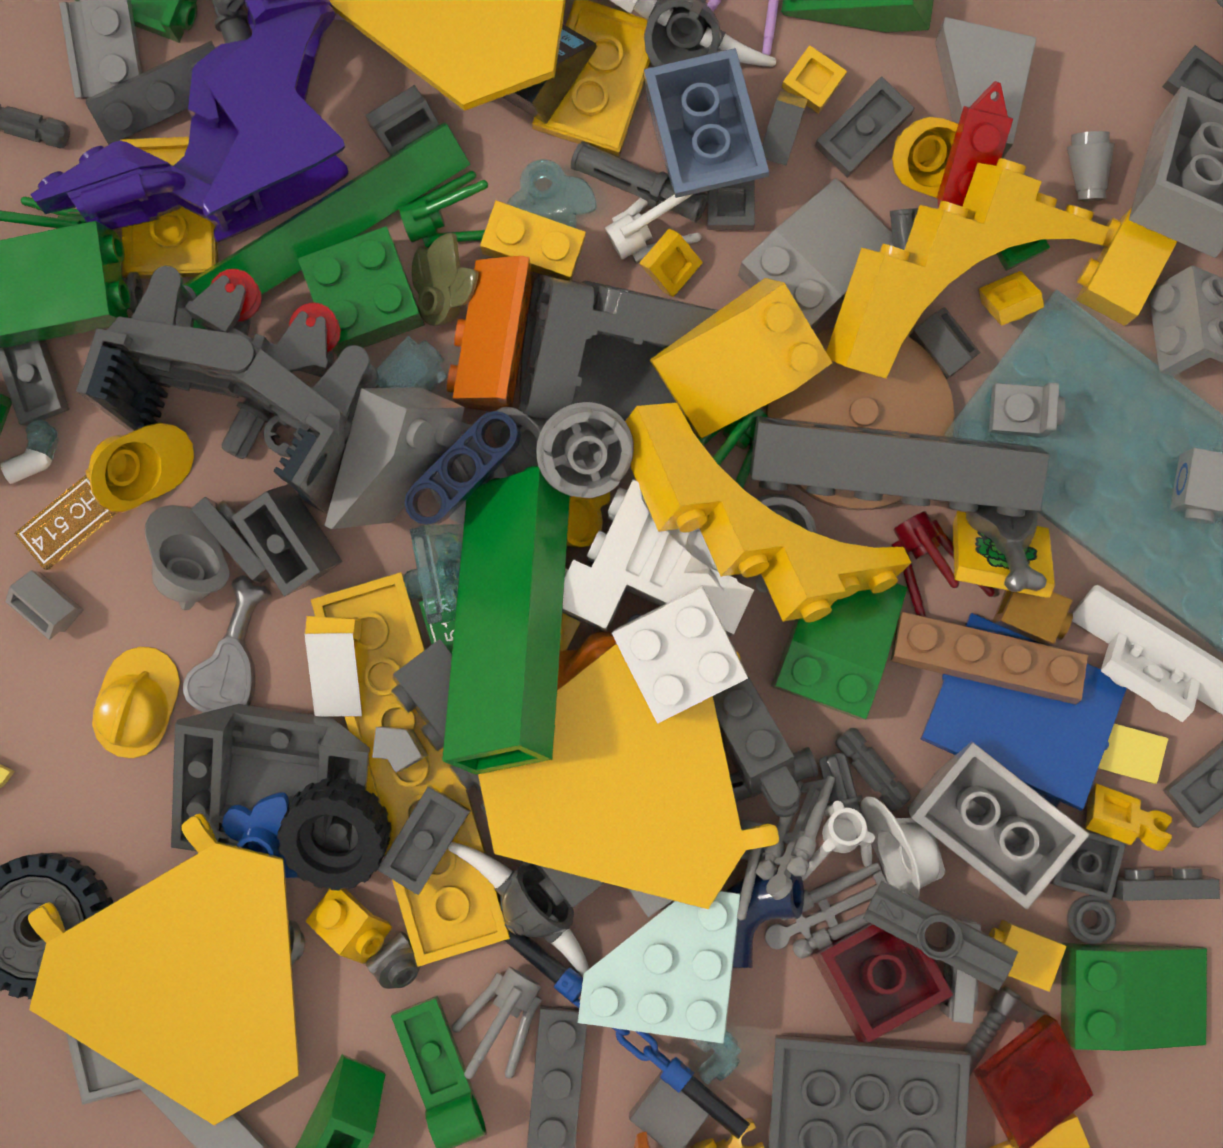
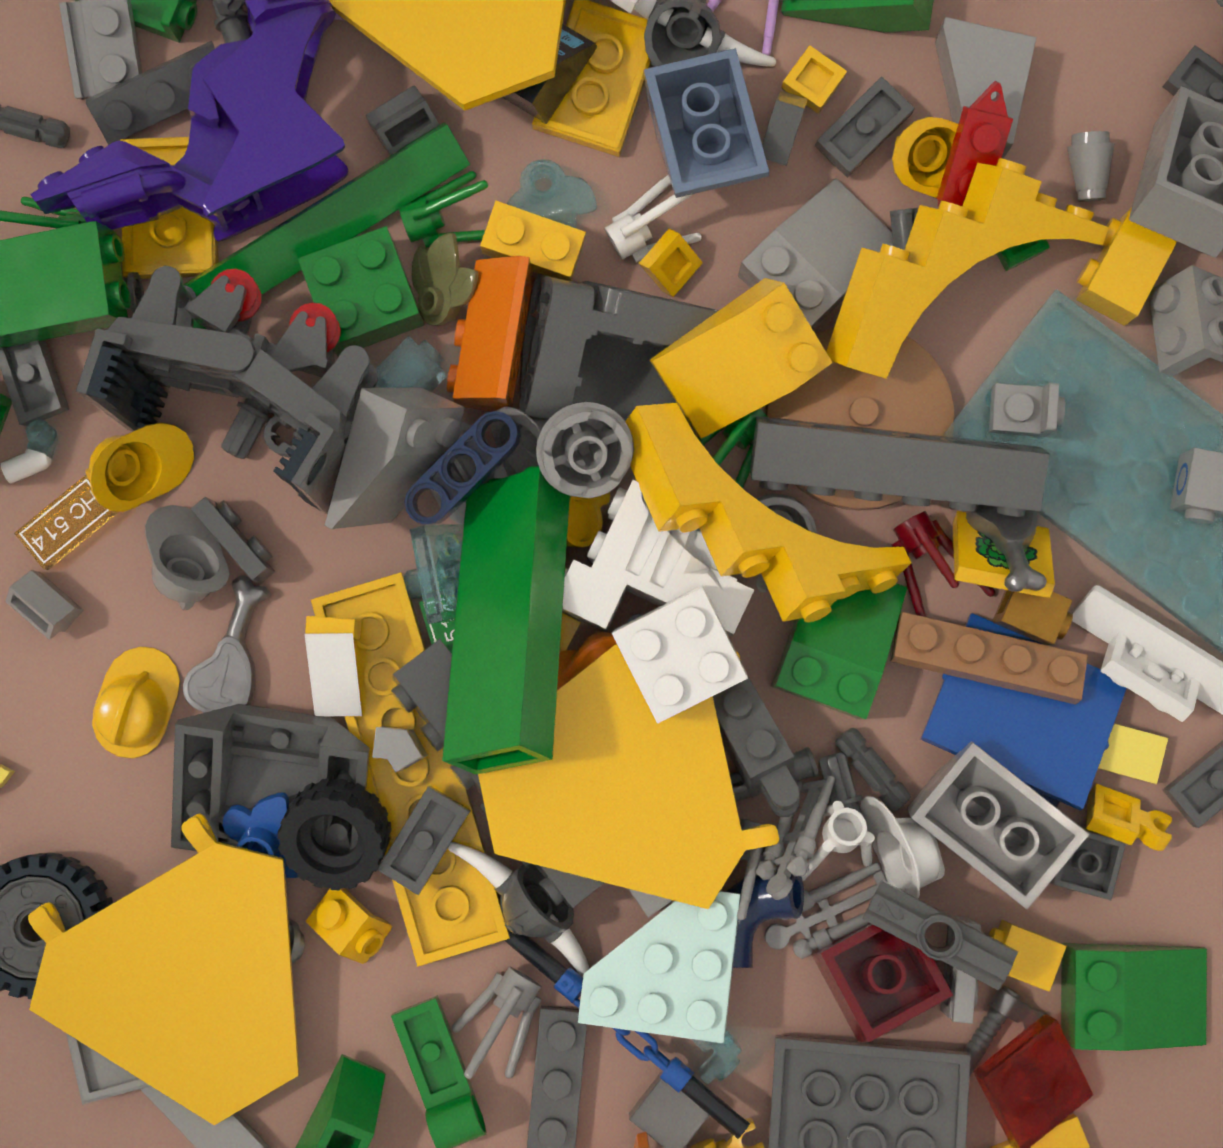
dark grey brick [231,484,343,597] -> none
flat silver plate [365,931,421,989] -> none
dark grey pin [570,141,708,223] -> none
dark grey plate [707,180,755,230] -> none
dark grey piece [909,307,981,380] -> none
yellow plate [978,270,1044,326] -> none
dark grey plate [1067,895,1116,944] -> none
dark grey plate [1113,867,1220,901] -> none

